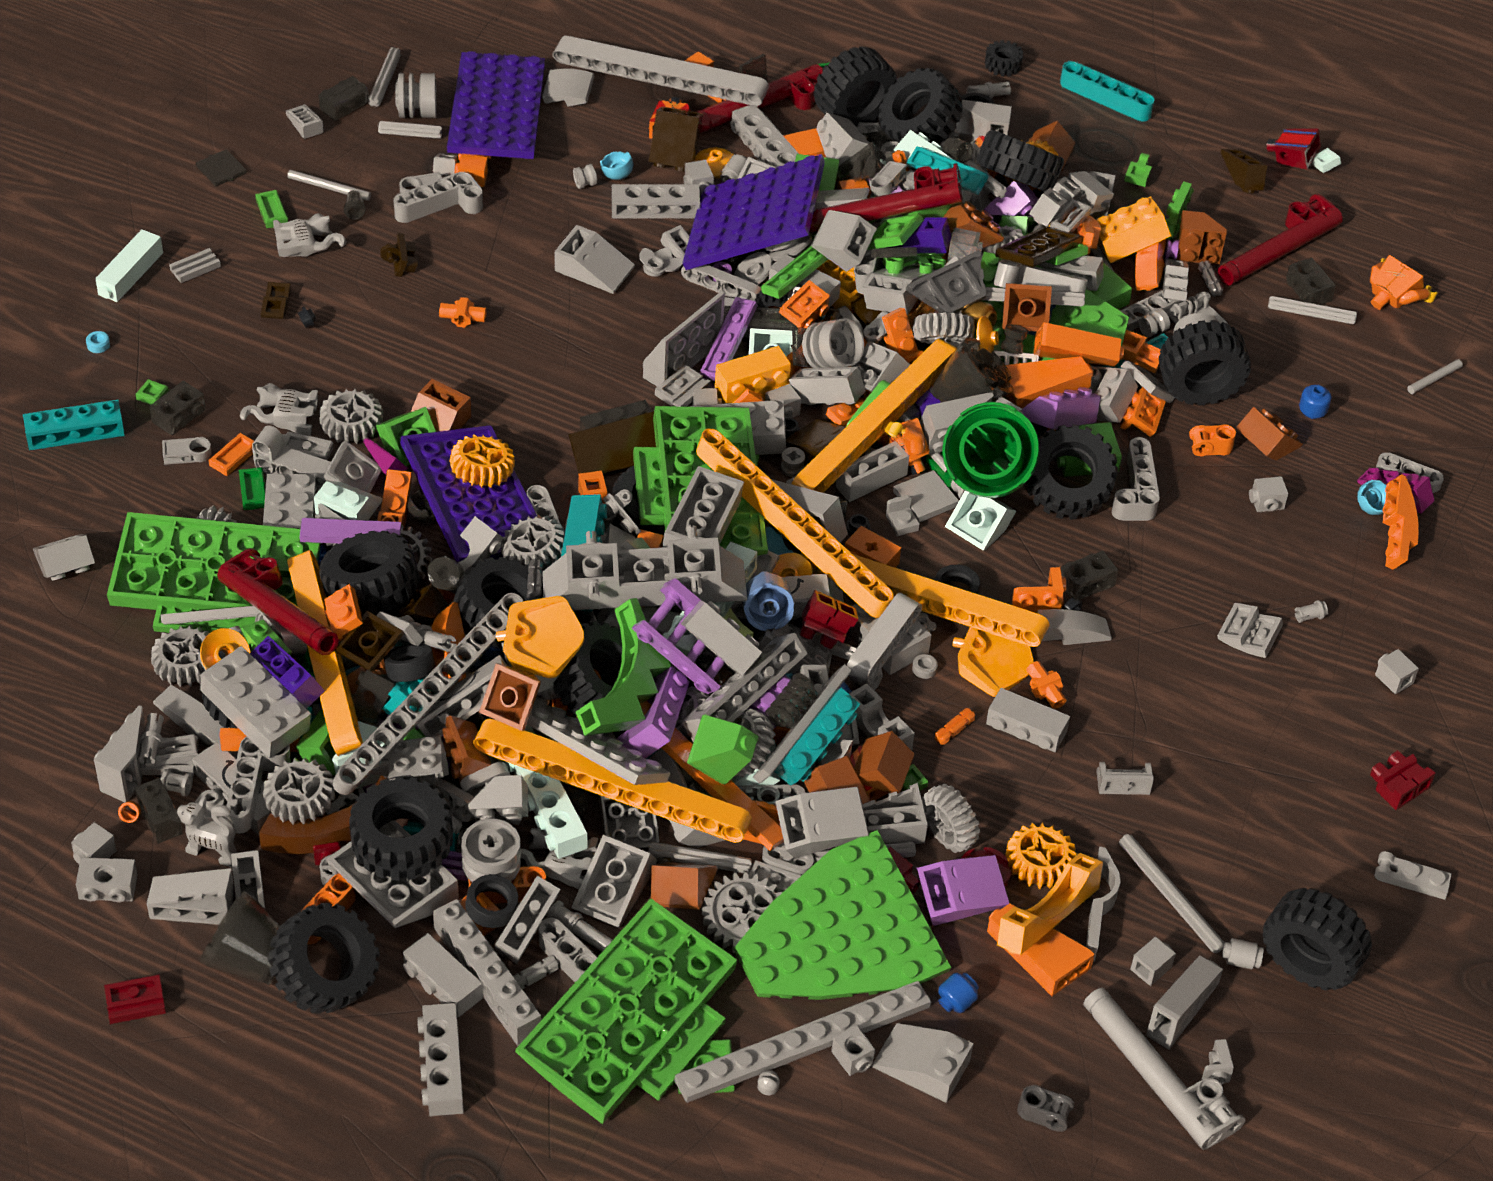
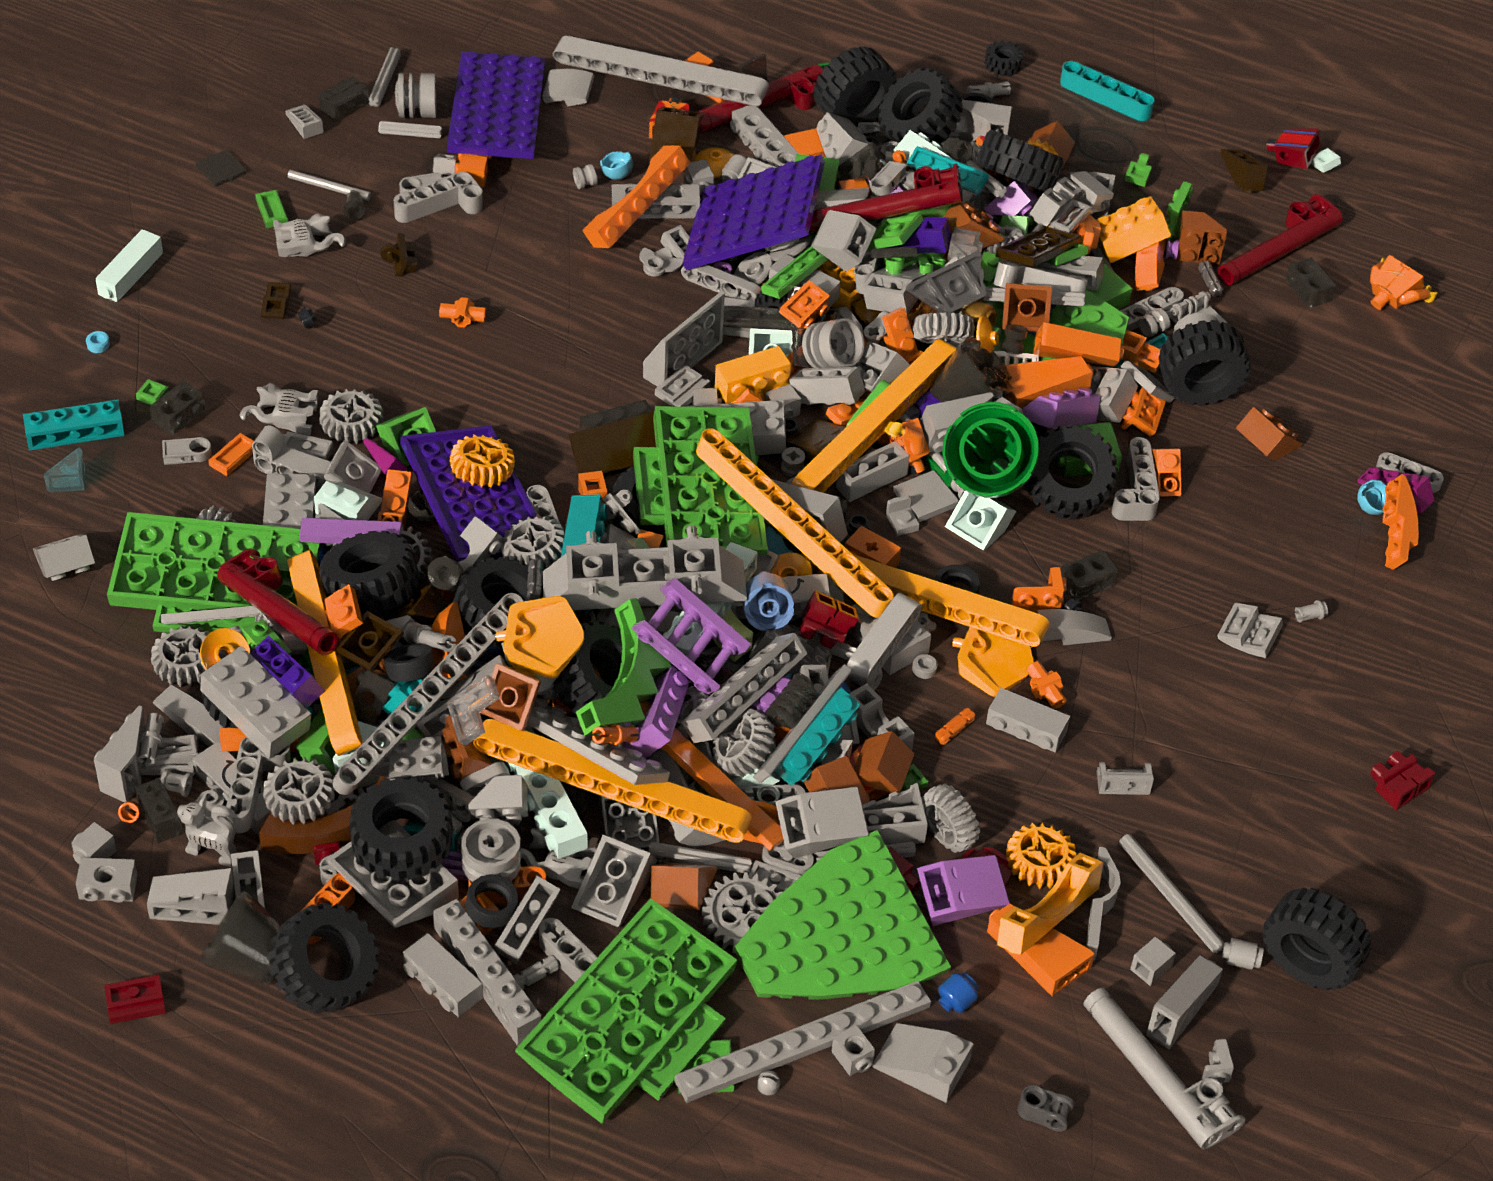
light grey tile [169,248,221,283] -> none
green tile [239,467,266,510] -> none
light grey tile [376,611,423,646] -> none
dark orange slope [411,379,471,432] -> none
light grey brick [418,1003,463,1116] -> none
light grey pin [546,900,613,952] -> none
light grey slope [555,225,635,294] -> none
light grey brick [662,466,744,548] -> none
light grey brick [681,600,762,676] -> none
bright green slope [687,715,759,784] -> none
medium lavender tile [699,297,758,381] -> none
light grey slope [1163,258,1189,301] -> none
orange piece [1189,424,1236,456] -> none
light grey brick [1249,477,1288,512] -> none
light grey axle [1268,296,1357,325] -> none
blue head [1299,385,1332,419] -> none
light grey plate [1374,852,1452,900] -> none
light grey brick [1375,649,1419,694] -> none
light grey bar [1407,359,1463,394] -> none
none -> clear light blue slope [44,447,85,493]
none -> clear plate [447,674,500,746]
none -> orange arch [582,145,691,248]
none -> orange pin [592,724,638,745]
none -> orange slope [1151,448,1181,497]

